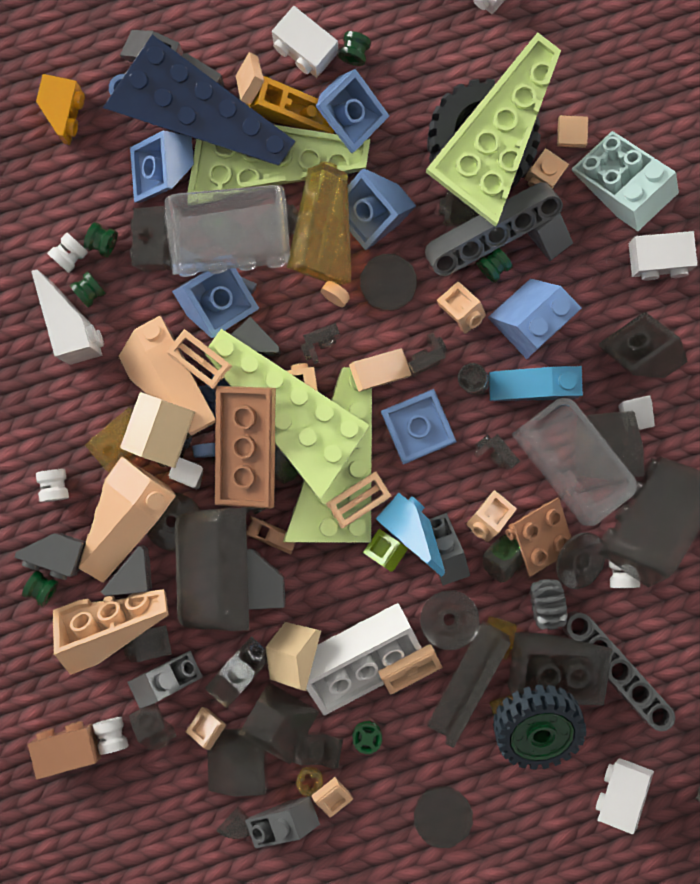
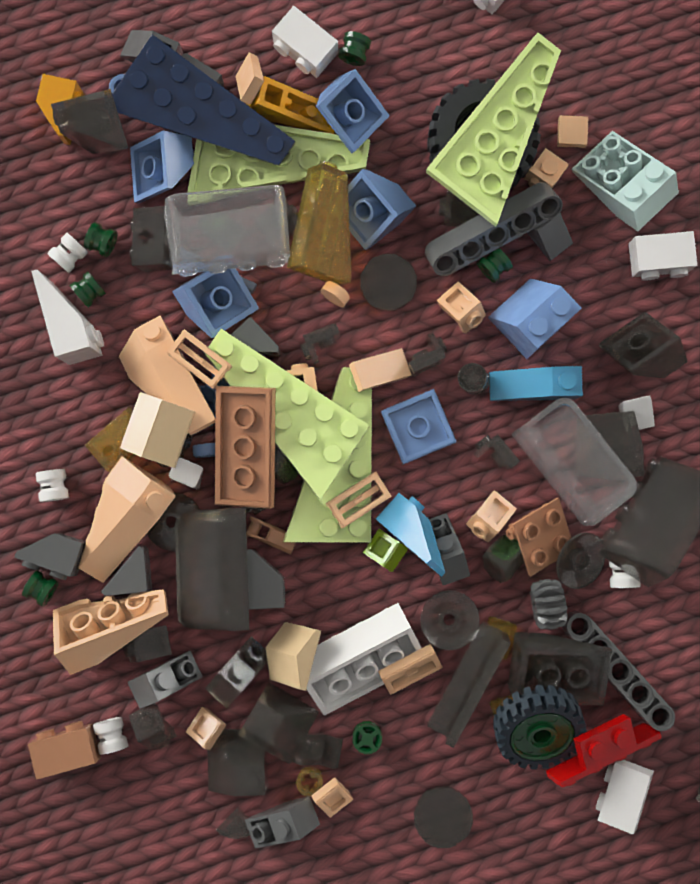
none -> clear smoke slope [51,89,128,154]
none -> red bracket [546,714,662,787]

